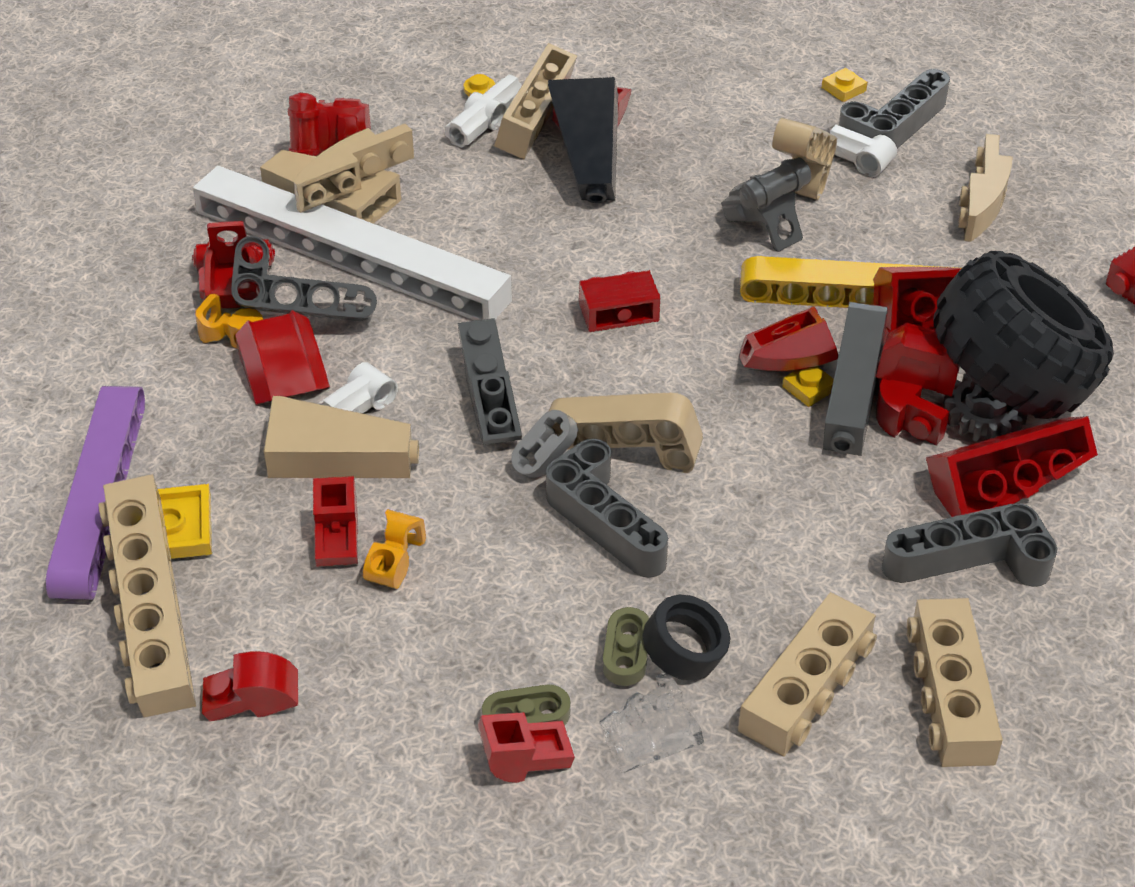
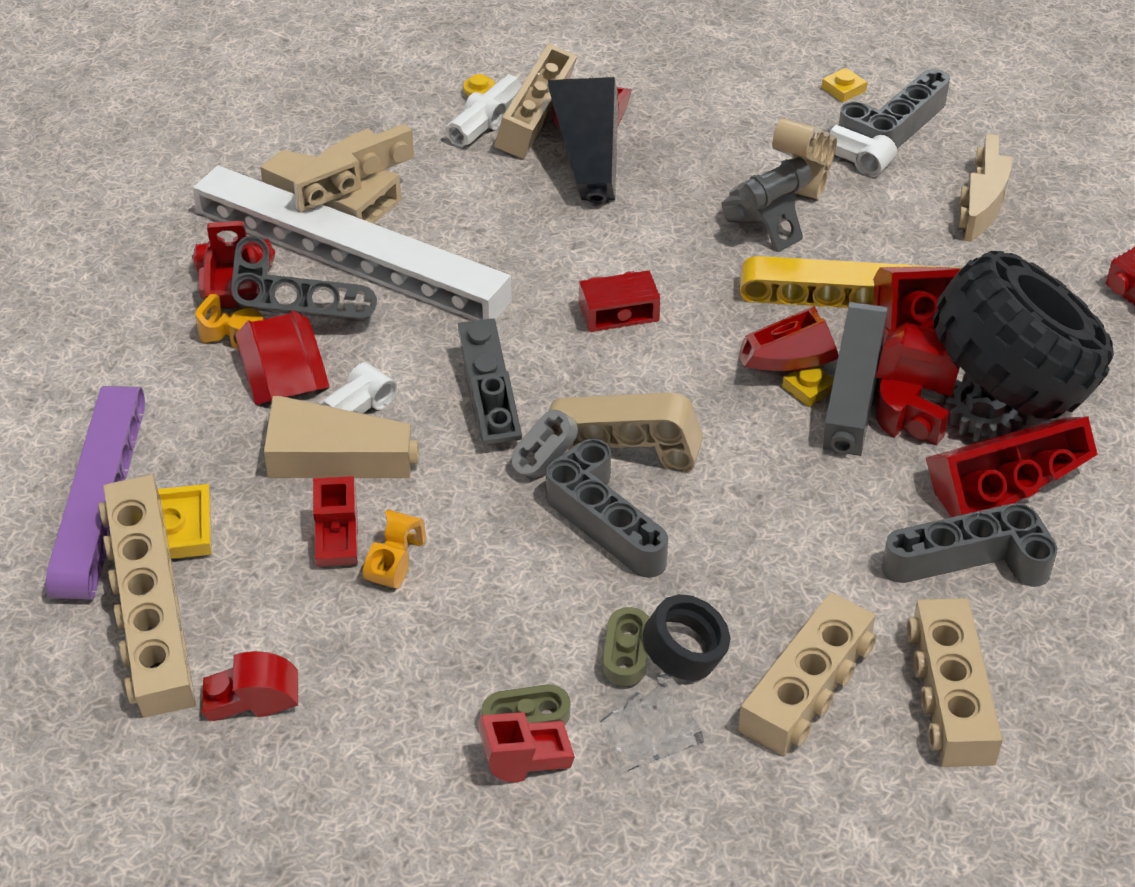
red piece [287,92,371,157] -> none

